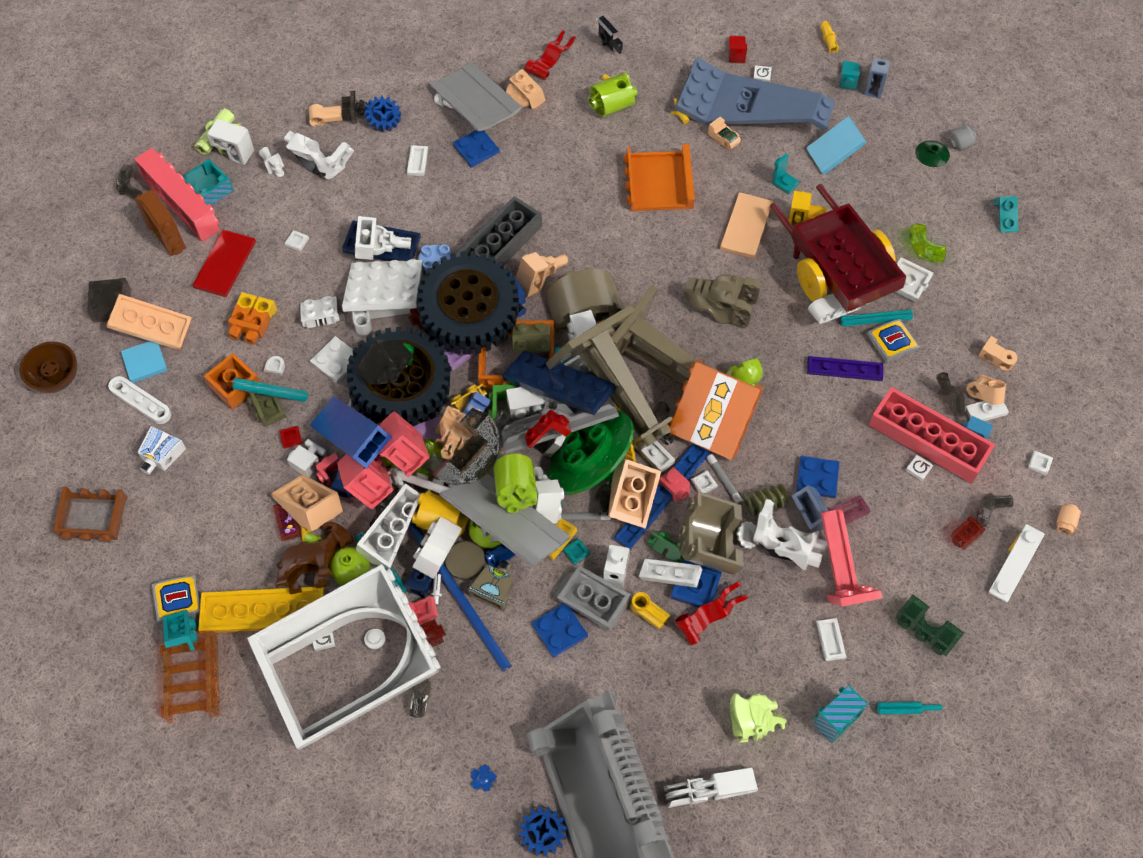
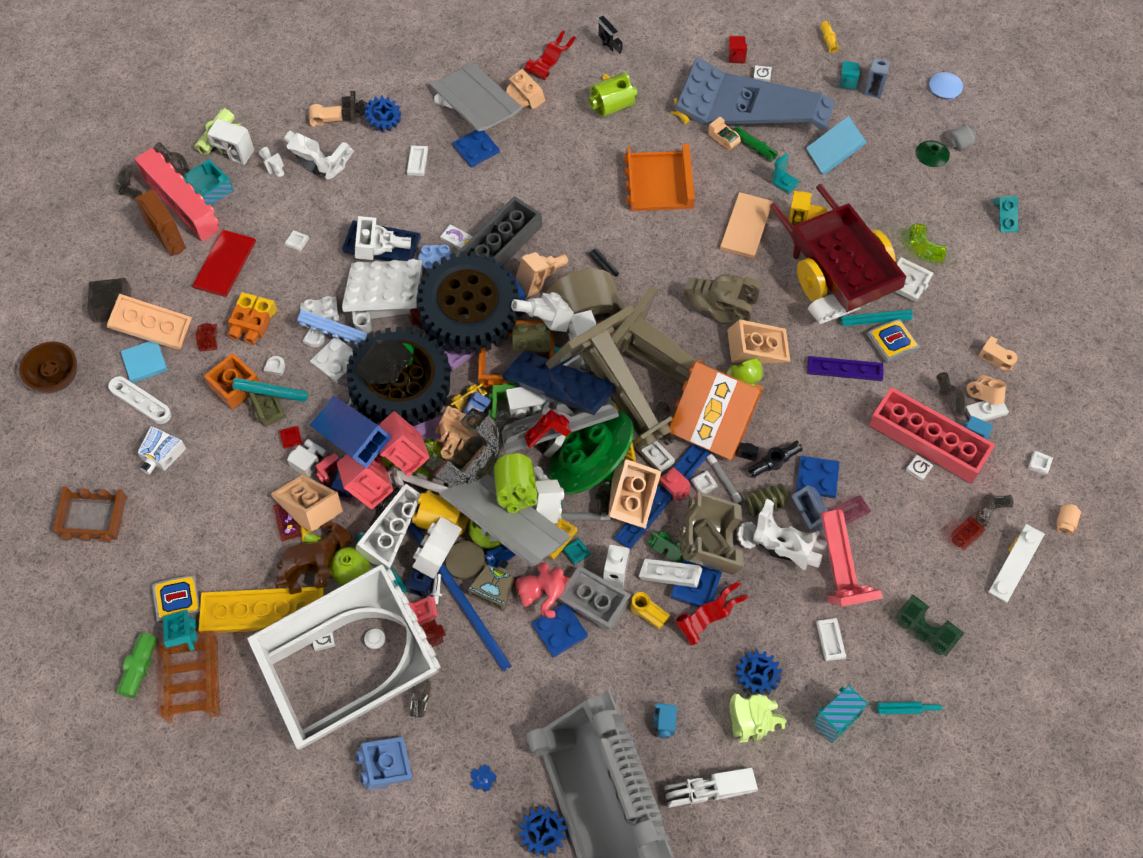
none -> bright green piece [116,633,158,698]
none -> clear smoke arm [153,142,190,176]
none -> clear red bracket [195,323,218,352]
none -> light blue piece [297,310,368,346]
none -> white tile [302,329,325,347]
none -> medium blue plate [355,737,412,791]
none -> white tile [440,225,473,250]
none -> white brick [511,292,574,332]
none -> coral animal [514,562,569,618]
none -> black piece [589,248,619,277]
none -> dark azure brick [654,704,677,739]
none -> dark tan tile [693,518,732,557]
none -> light nougat slope [727,319,790,364]
none -> green pin [733,126,778,161]
none -> blue gear [735,650,782,695]
none -> black plate [737,442,759,462]
none -> black pin [748,440,803,478]
none -> light blue dish [929,72,963,99]

